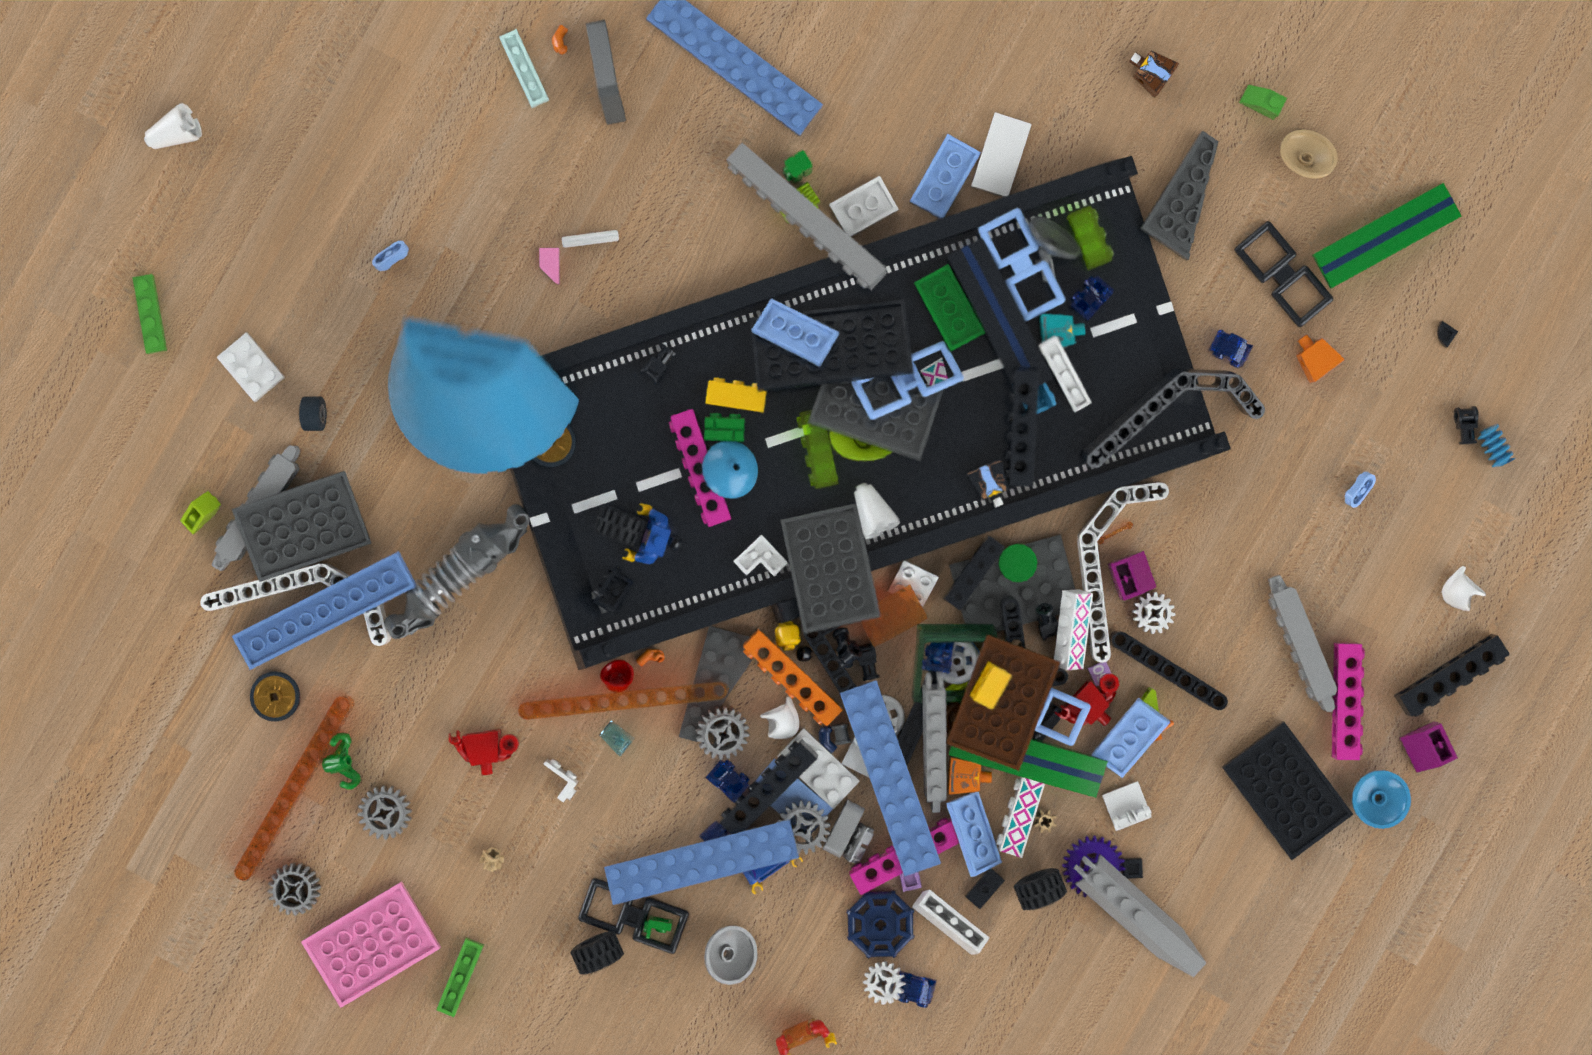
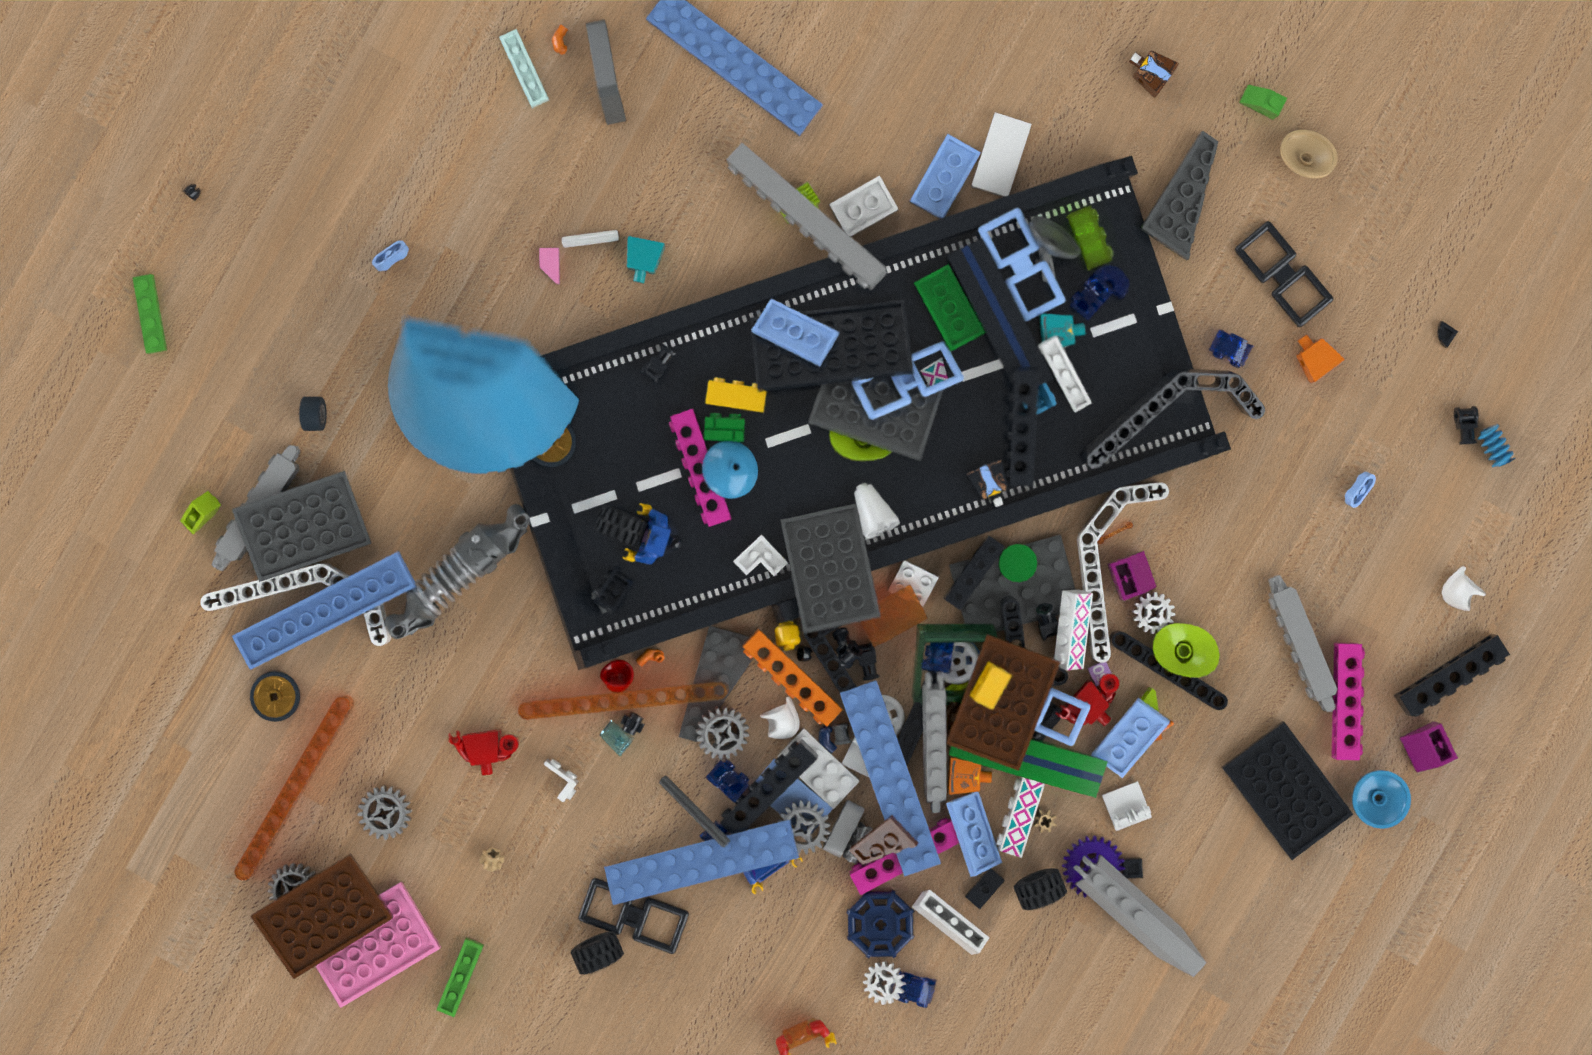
white cone [144,103,202,149] -> none
white plate [217,333,285,402] -> none
green piece [322,732,361,790] -> none
green bracket [643,916,673,939] -> none
light grey dish [704,926,757,985] -> none
green brick [782,150,813,184] -> none
clear neon green brick [797,410,838,489] -> none
lavender tile [899,872,922,892] -> none
green slope [1312,183,1462,289] -> none
none -> black hinge [183,184,201,201]
none -> reddish brown plate [250,853,393,979]
none -> black gear [620,712,645,736]
none -> teal torso [627,236,665,284]
none -> dark grey axle [659,776,730,848]
none -> wing [849,815,918,865]
none -> clear blue cylinder [1092,265,1129,300]
none -> lime hat [1153,623,1220,678]

